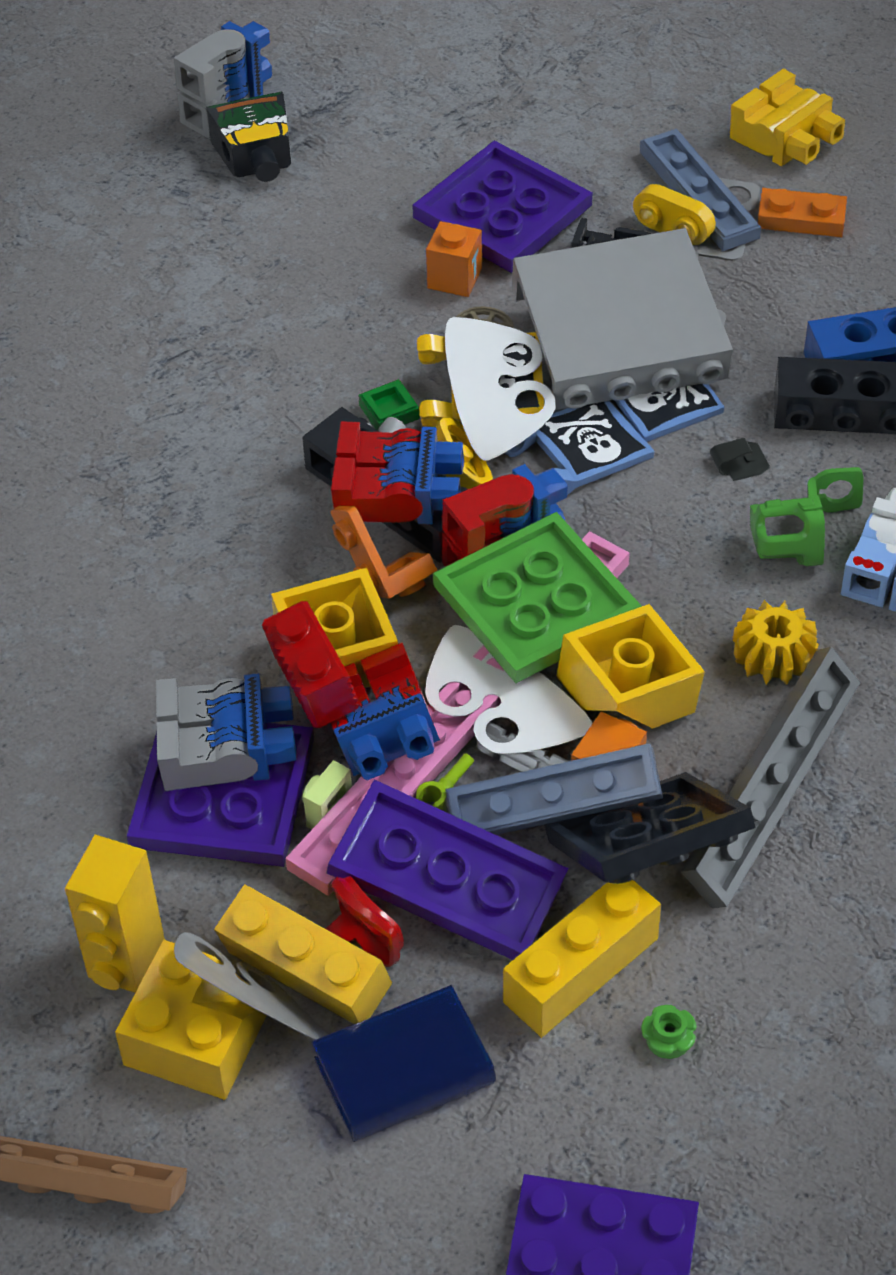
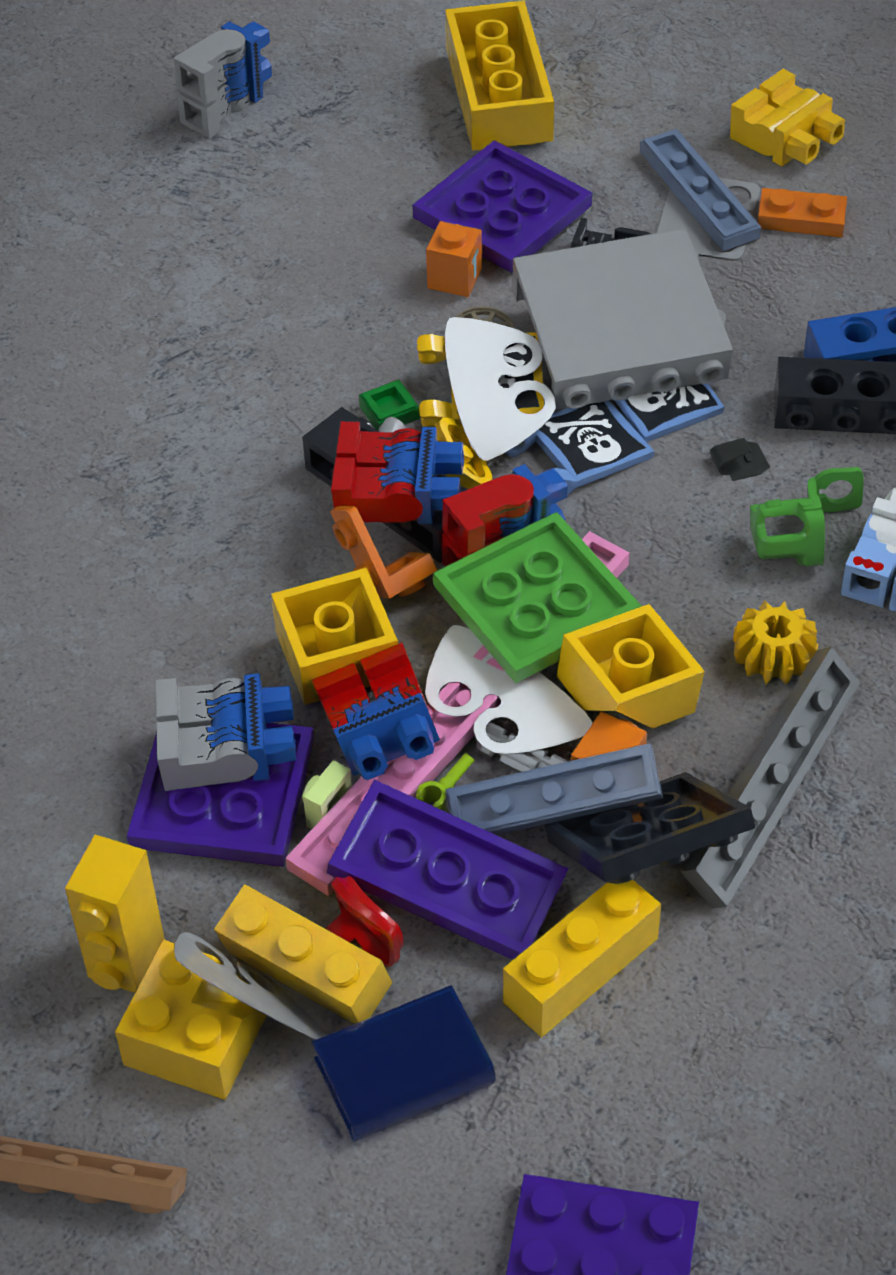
black torso [206,91,291,182] -> none
red brick [262,601,360,728] -> none
yellow plate [633,184,716,245] -> none
bright green plate [641,1005,697,1059] -> none
none -> yellow brick [445,0,554,151]

